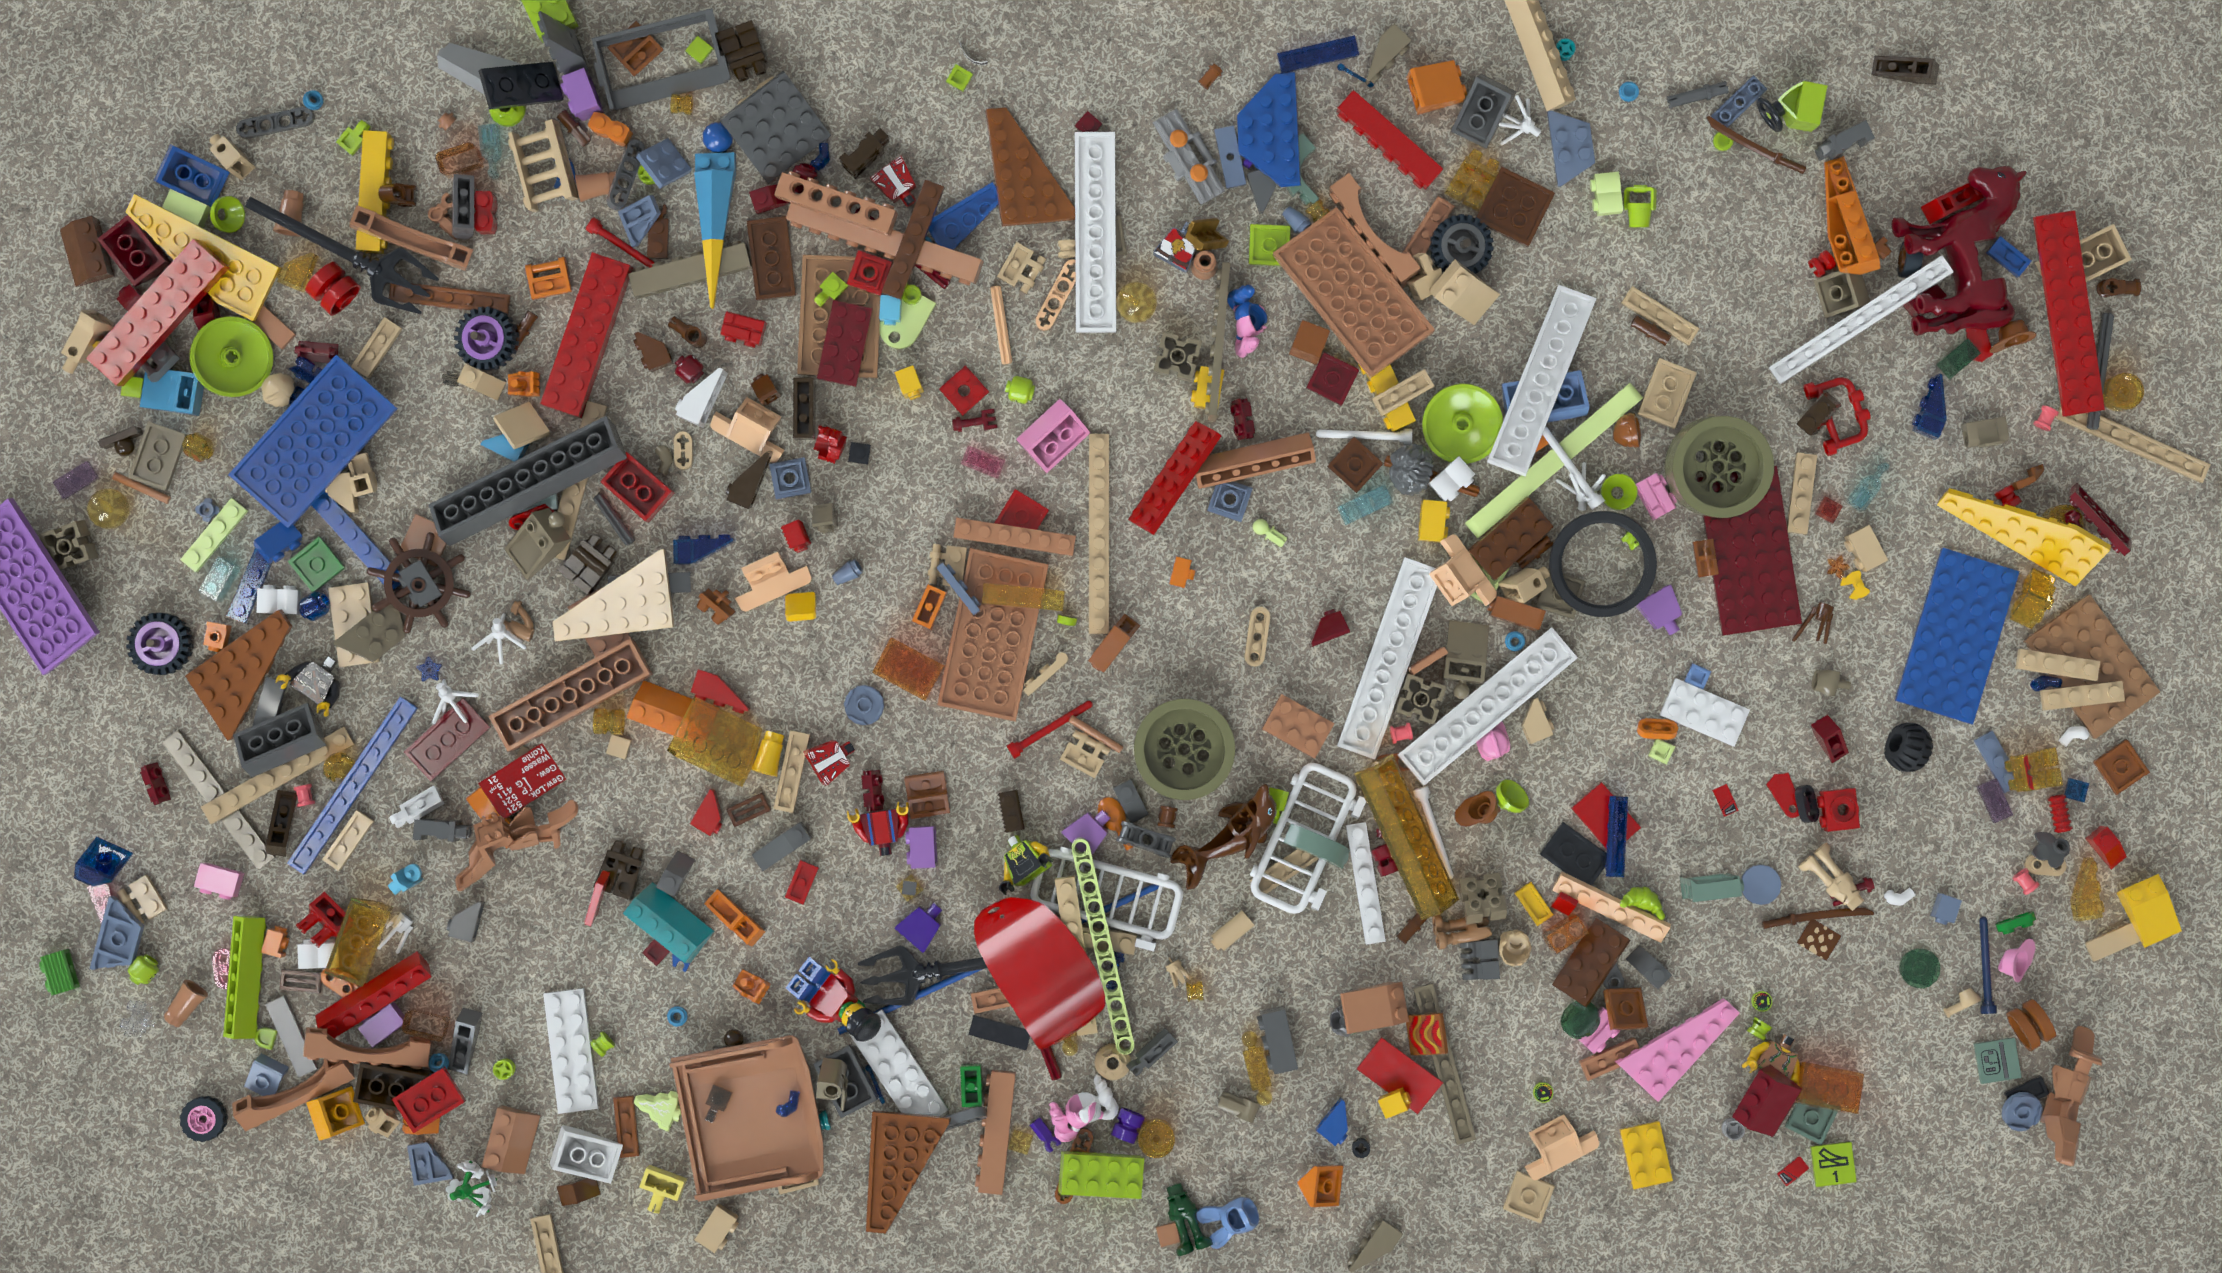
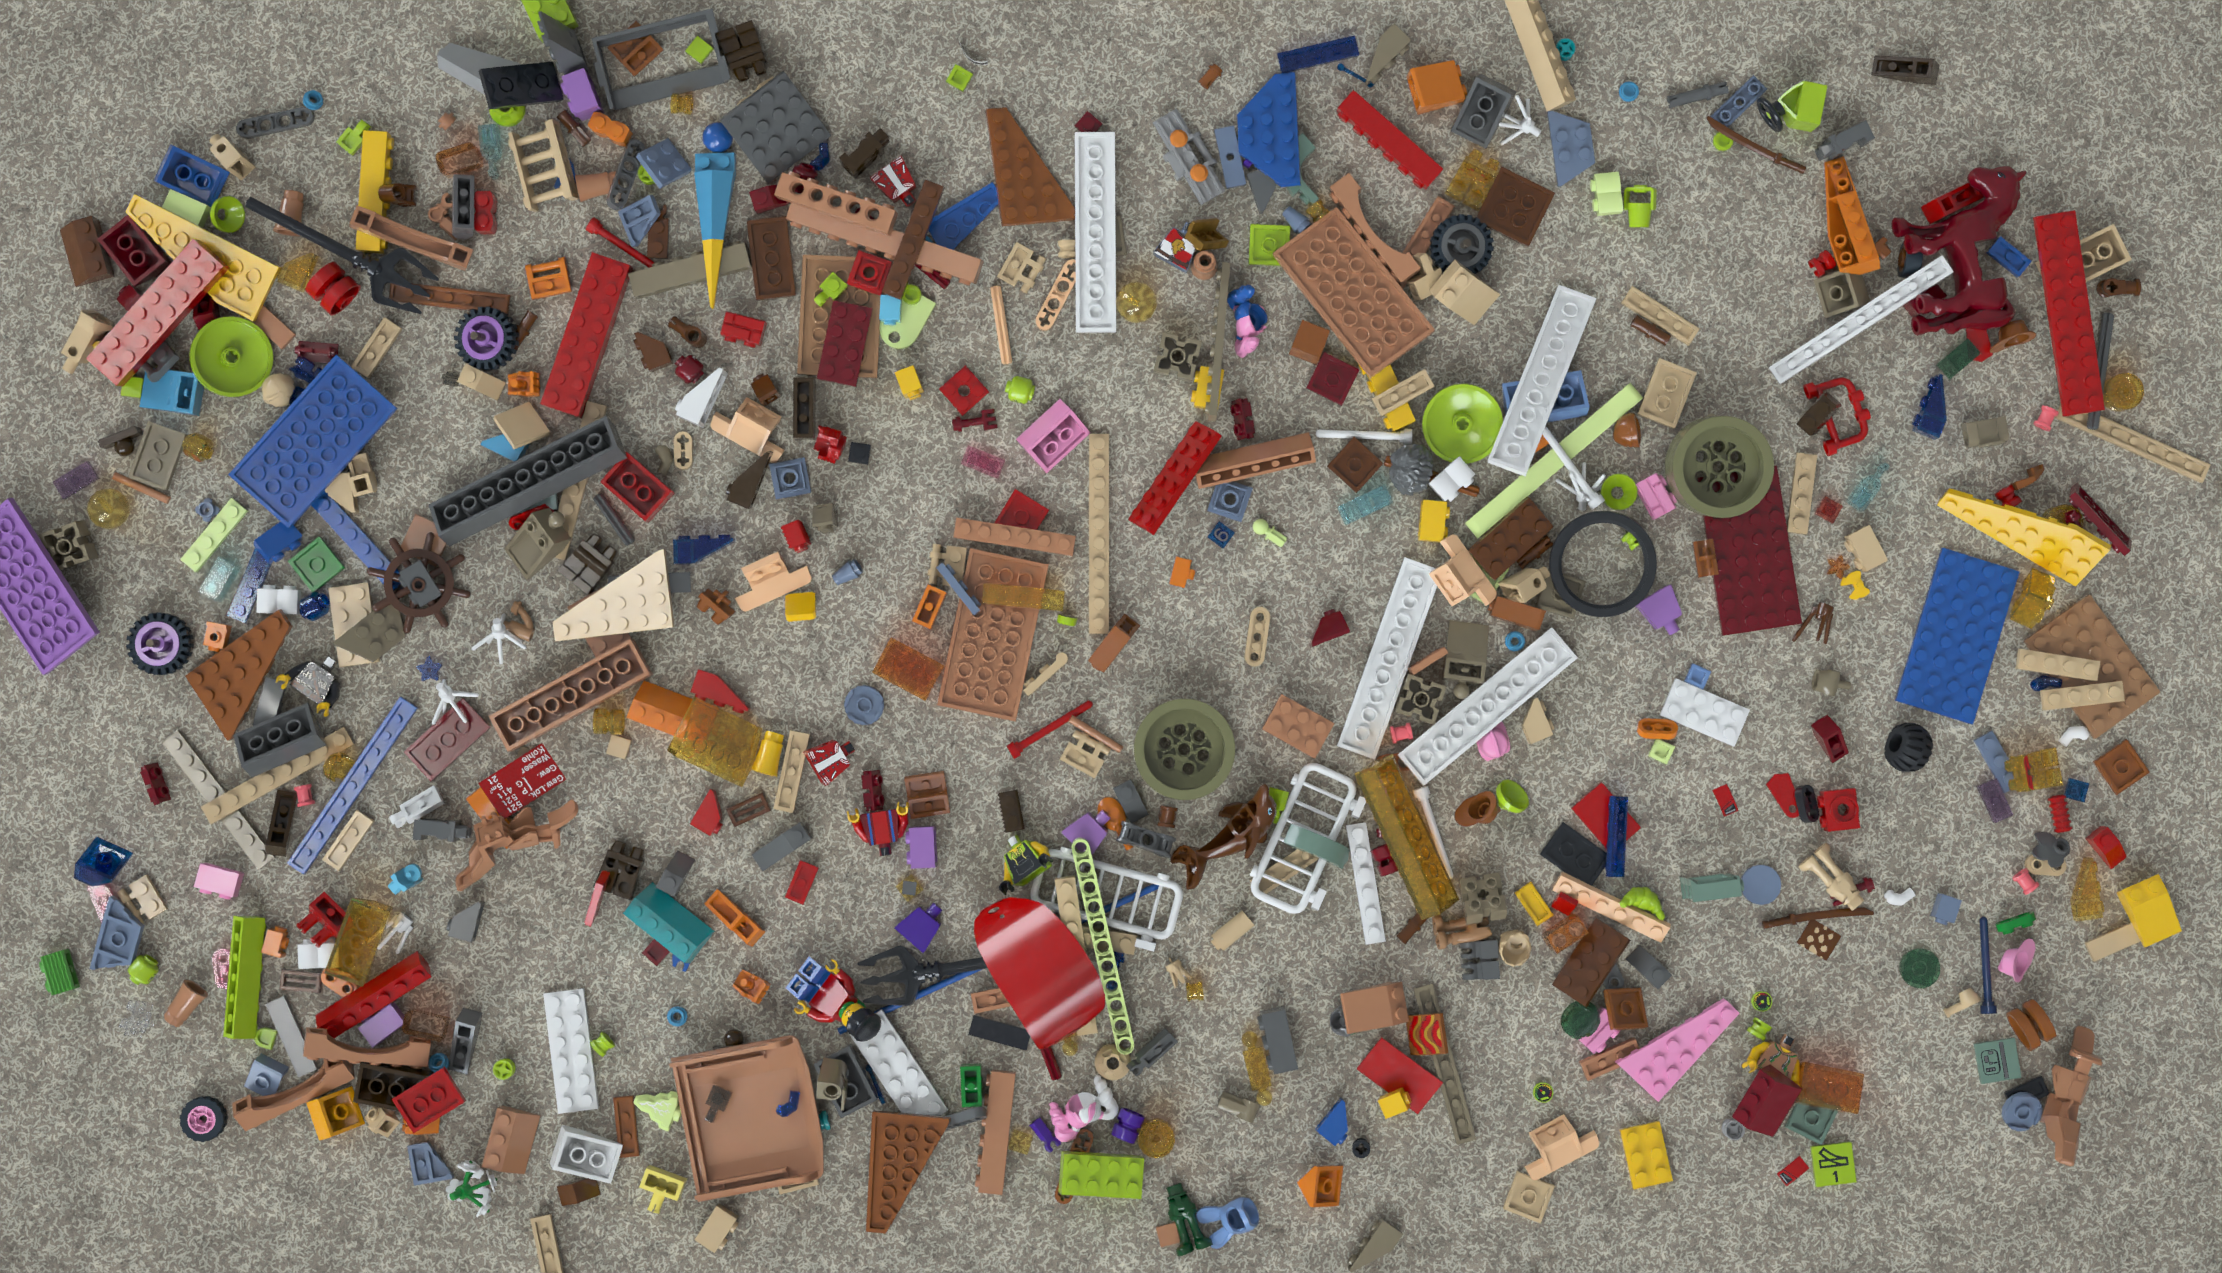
none -> clear blue tile [1207,521,1235,549]

